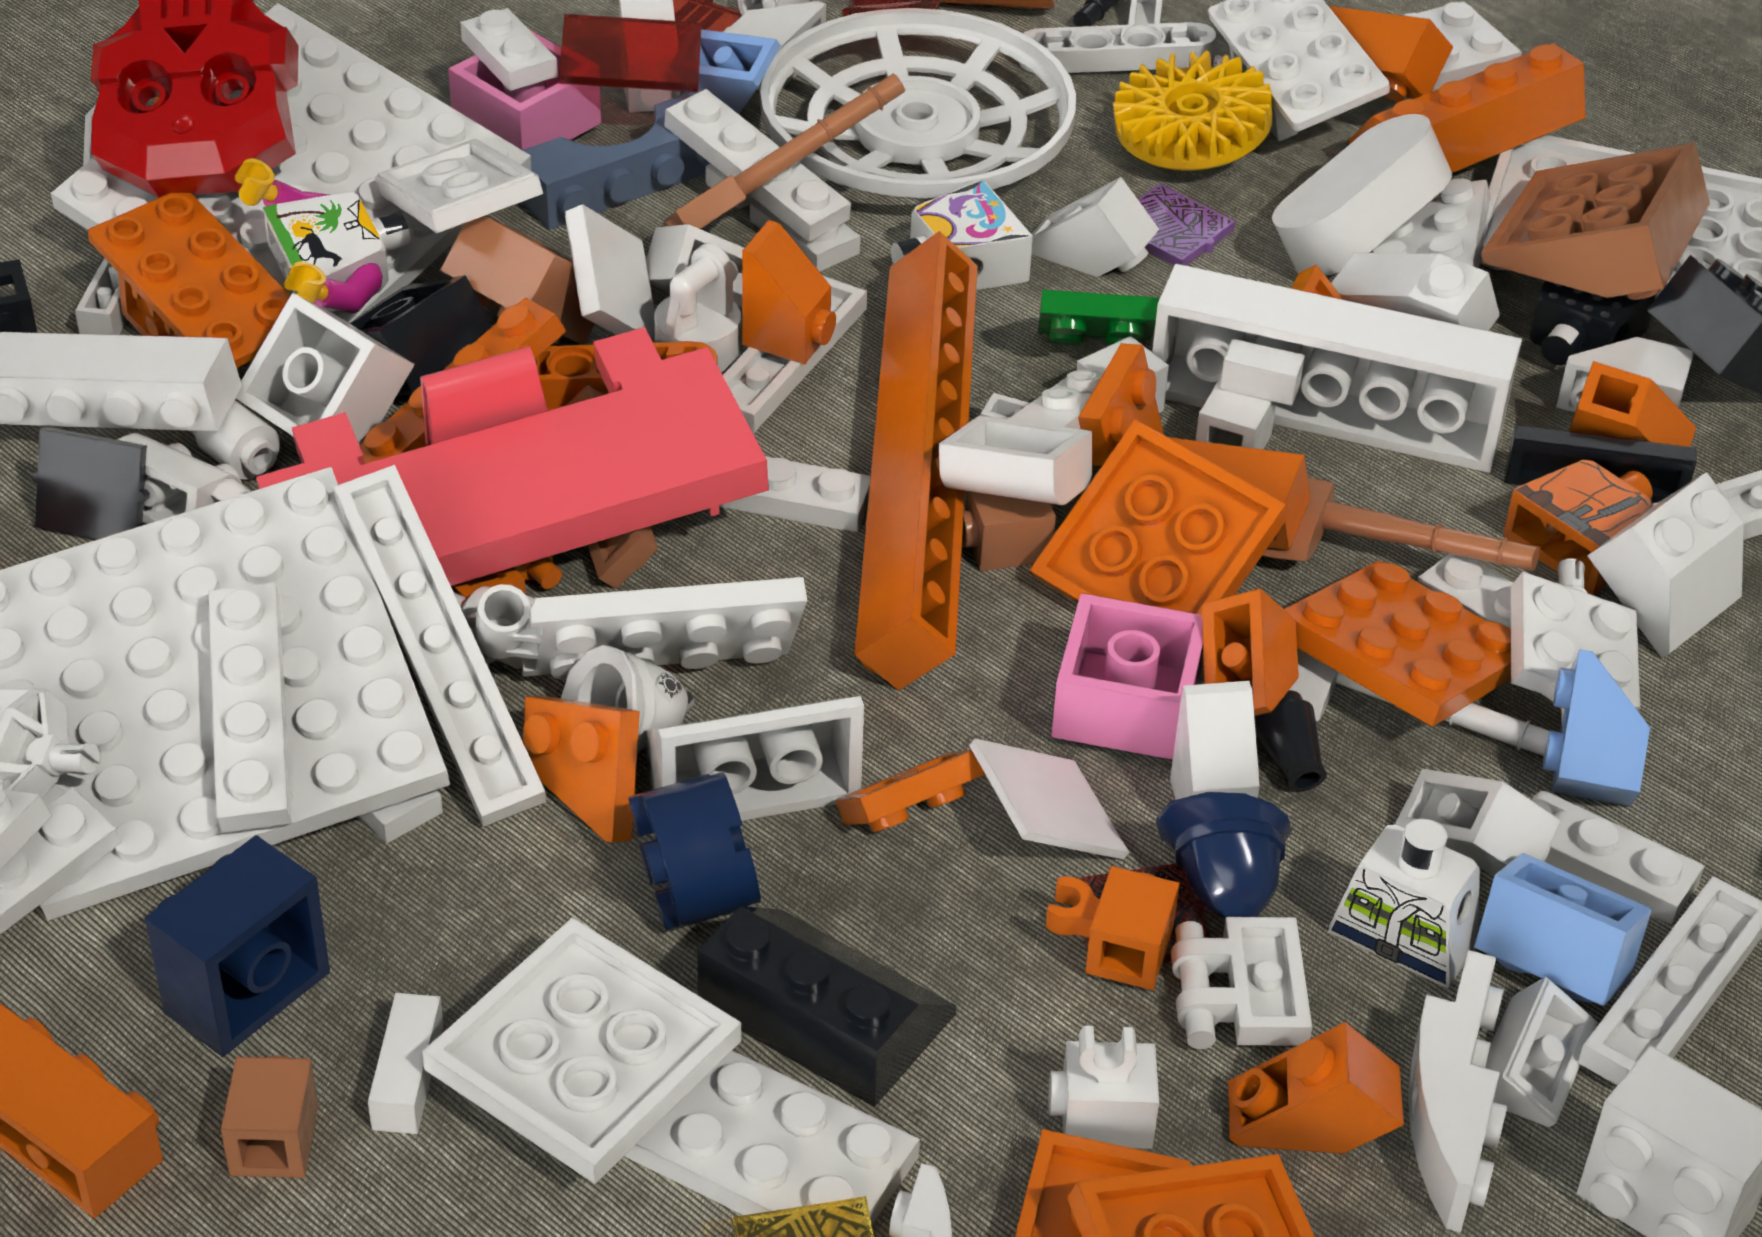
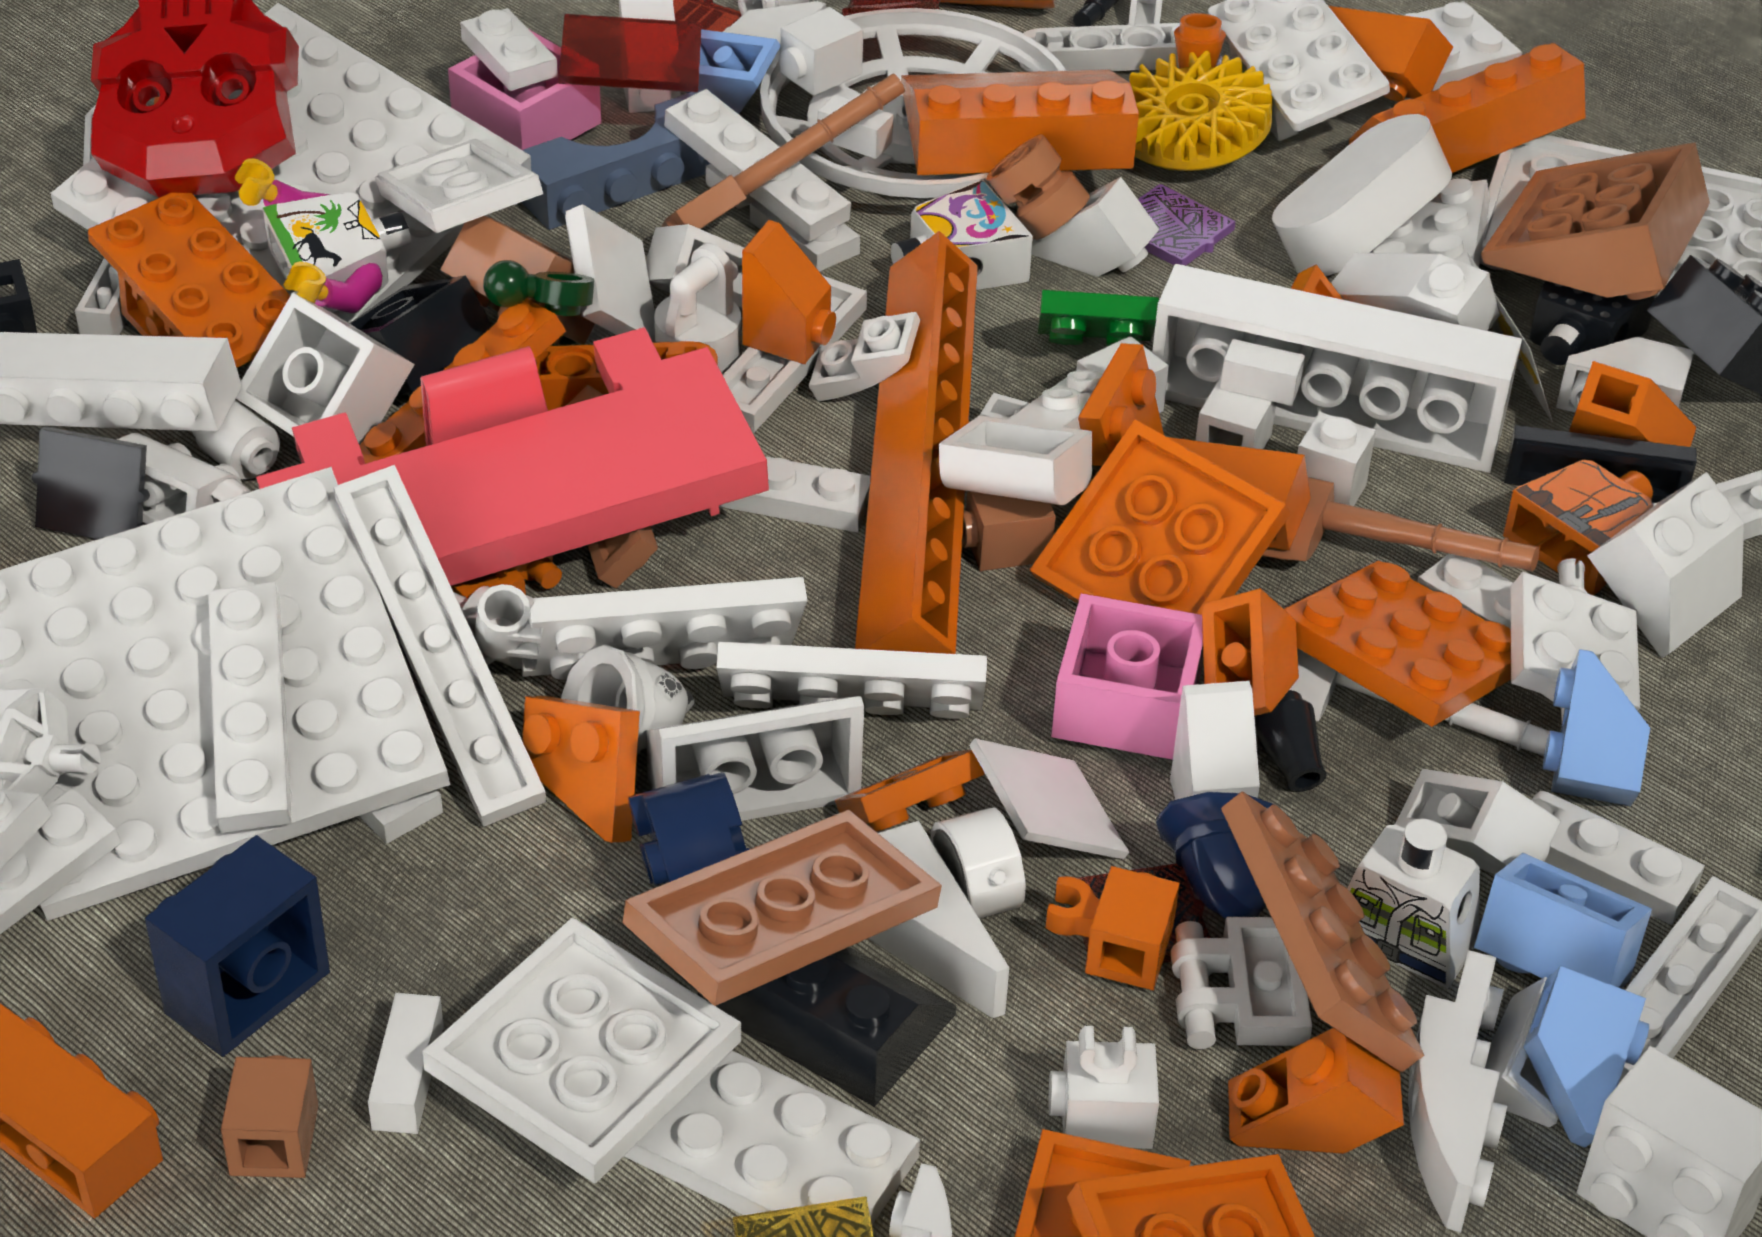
none -> dark green plate [483,260,594,316]
none -> nougat plate [623,809,942,1006]
none -> white plate [716,642,987,719]
none -> white brick [779,7,863,96]
none -> white slope [809,312,921,402]
none -> white piece [818,94,894,159]
none -> white slope [869,821,1009,1019]
none -> orange slope [901,69,1139,175]
none -> white piece [930,808,1026,919]
none -> nougat wheel [986,134,1090,240]
none -> orange cone [1174,13,1226,68]
none -> nougat plate [1221,791,1425,1072]
none -> white brick [1297,412,1376,506]
none -> white sticker [1467,251,1553,422]
none -> light blue slope [1524,966,1649,1148]

